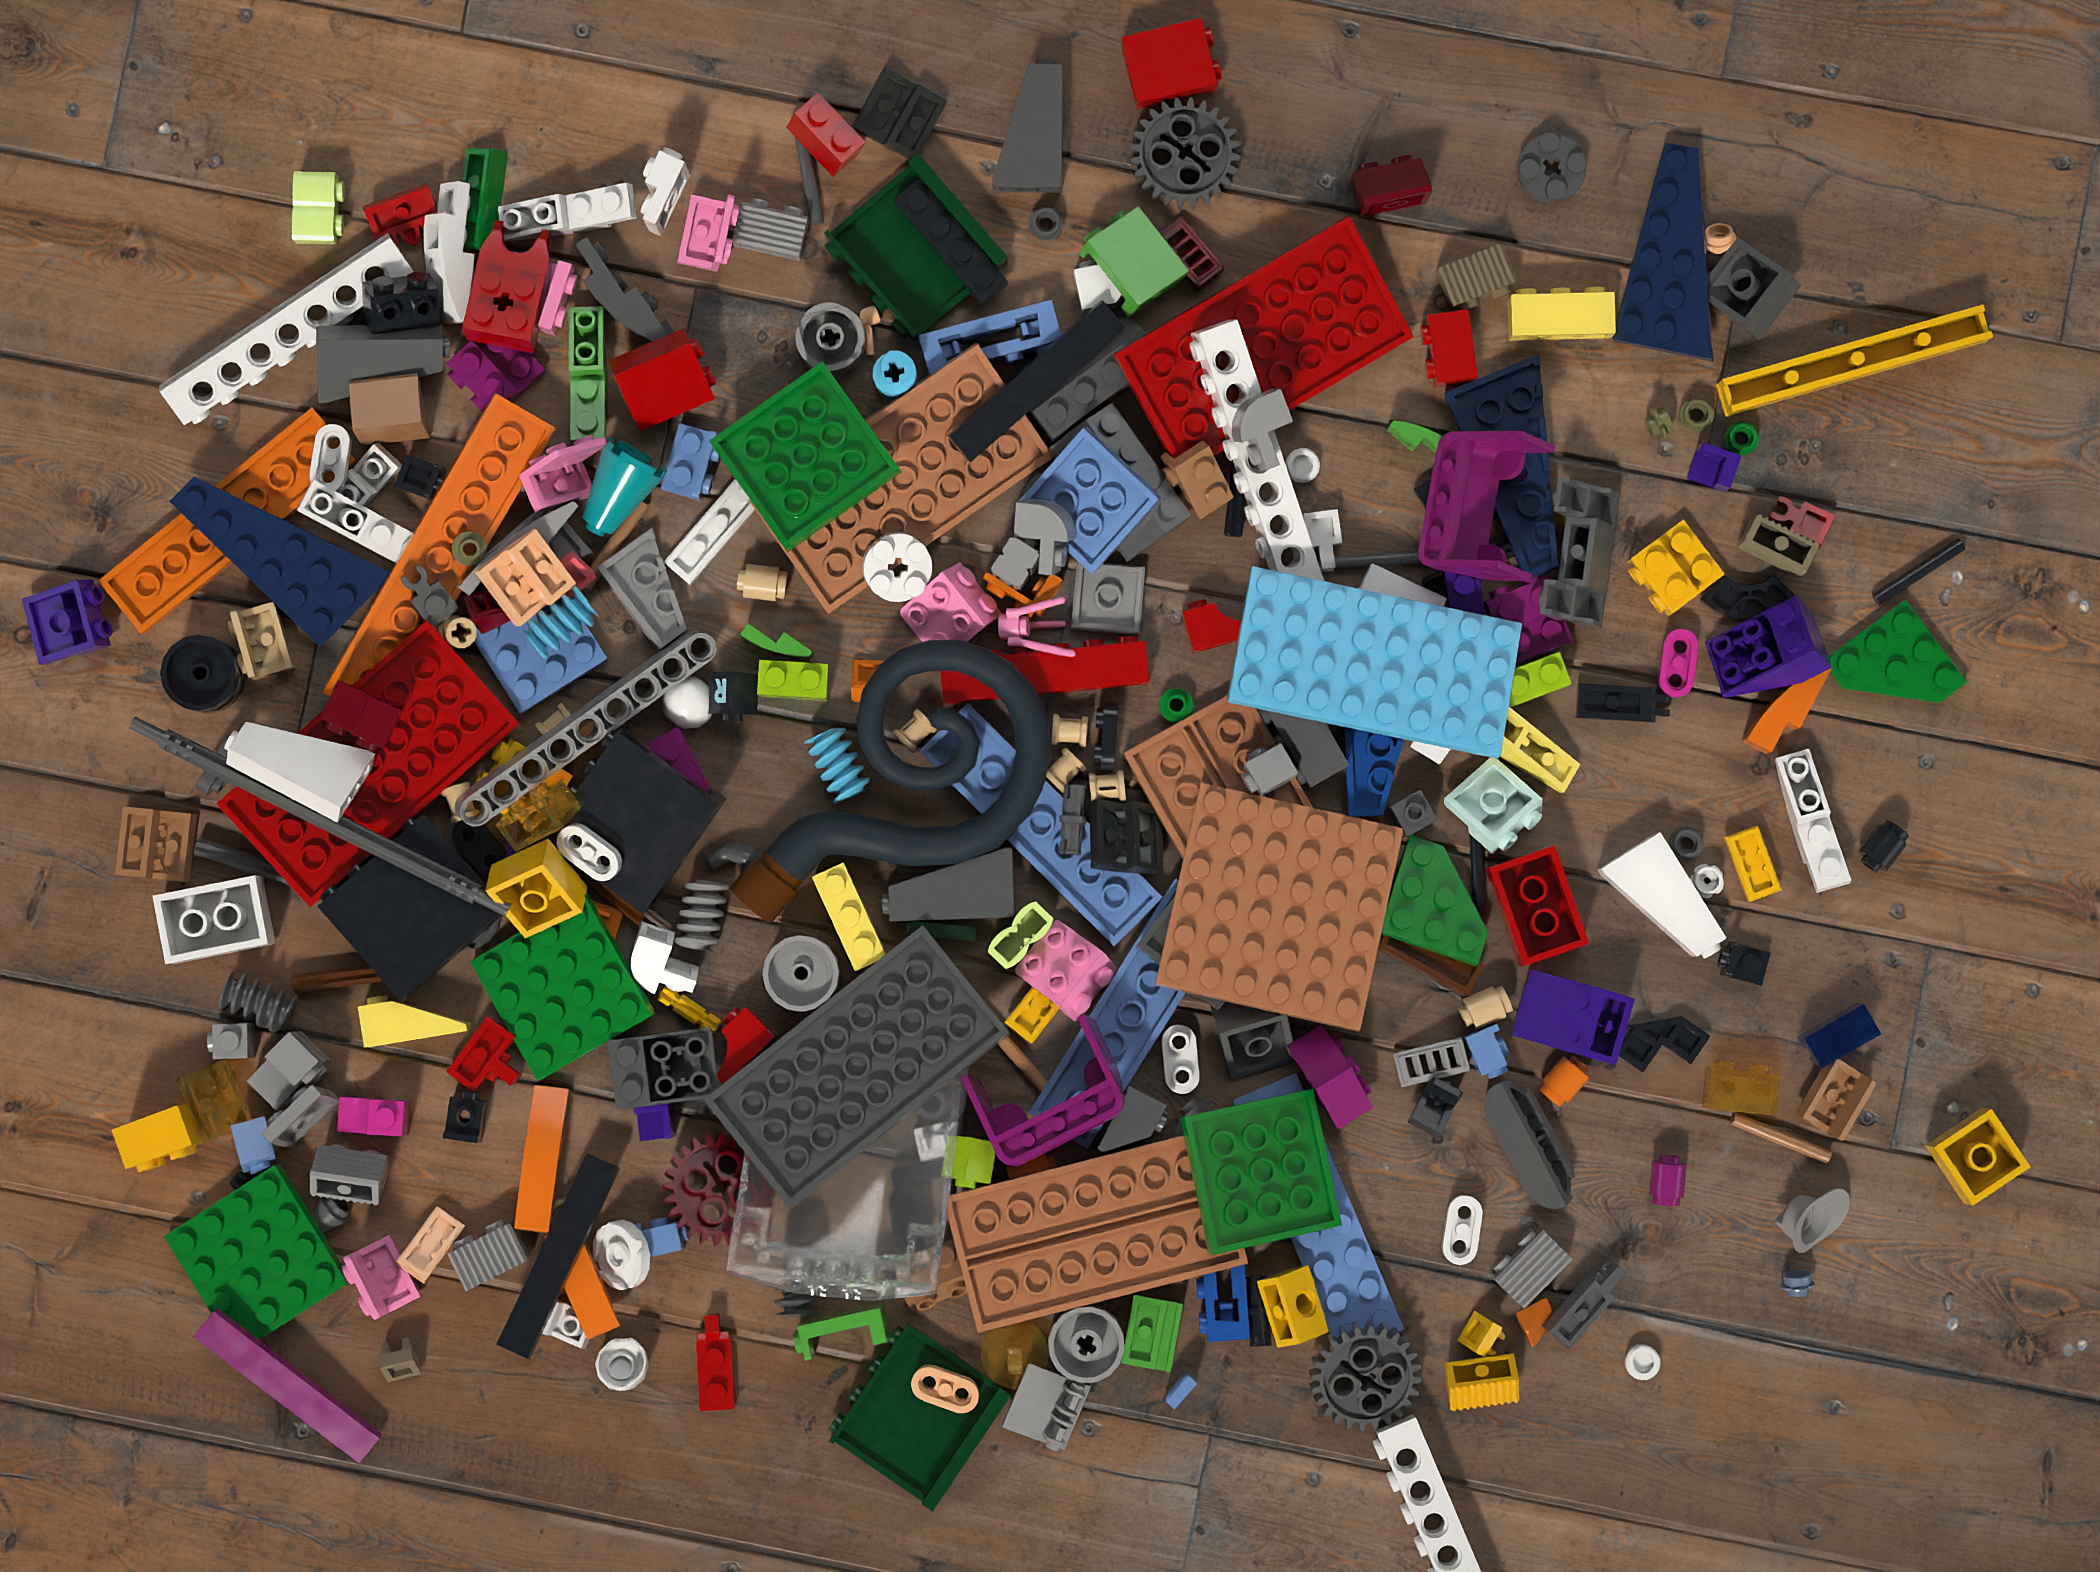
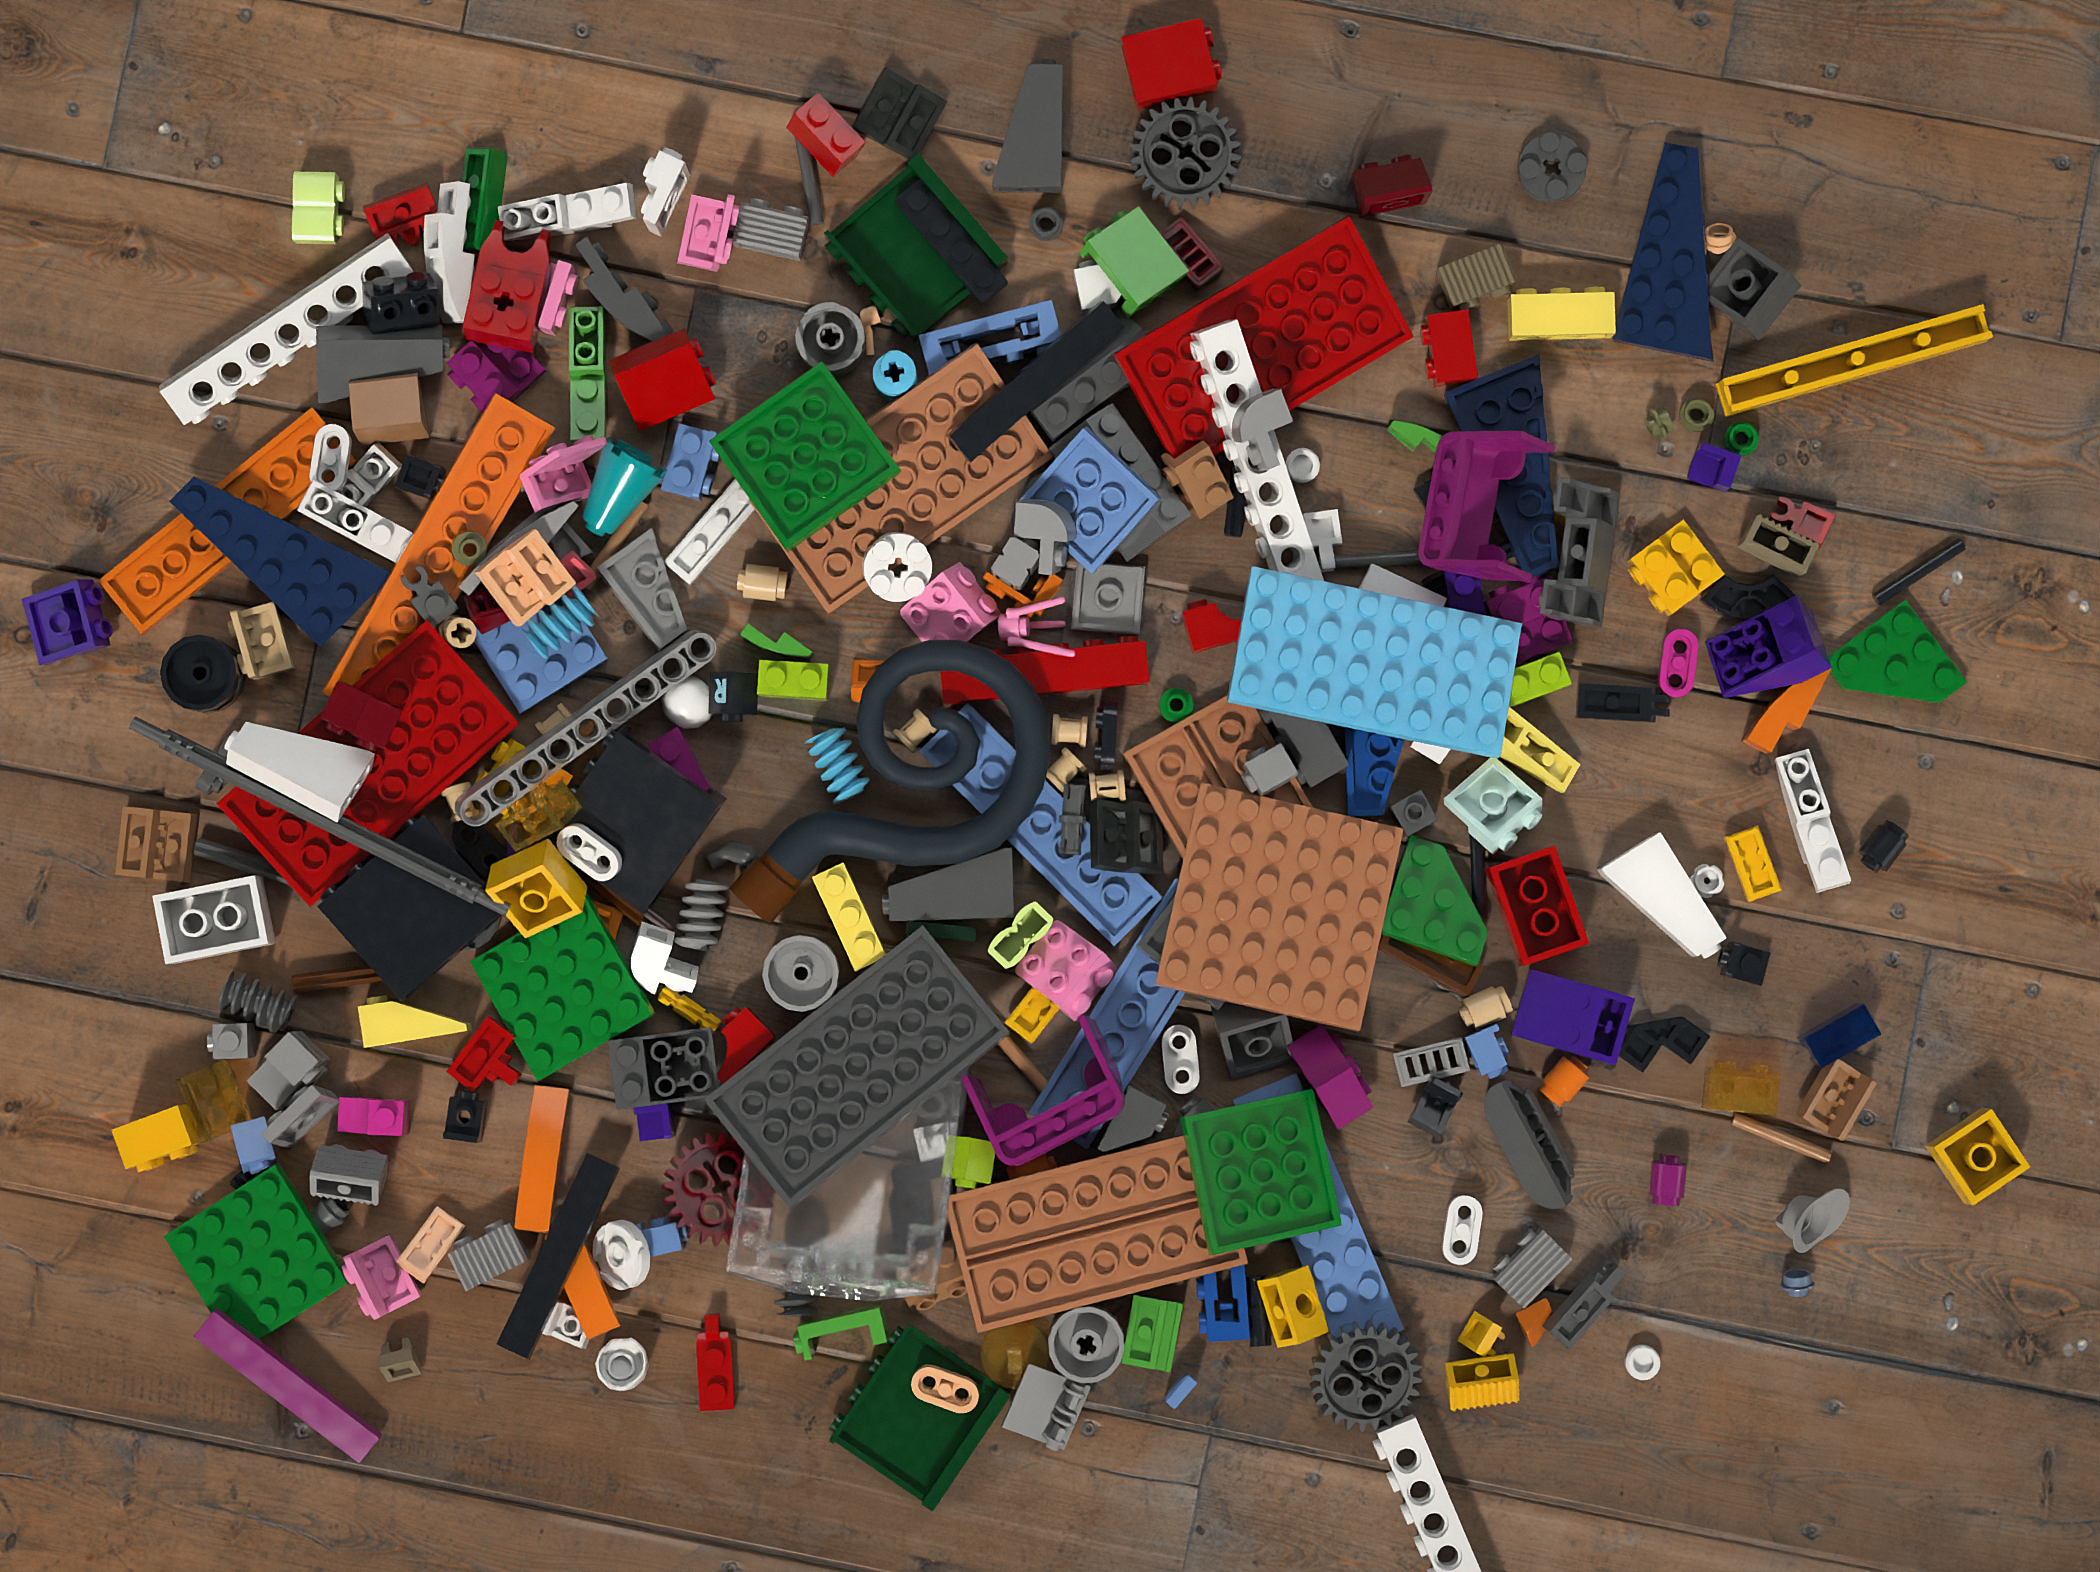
dark grey plate [1669,826,1704,861] -> none

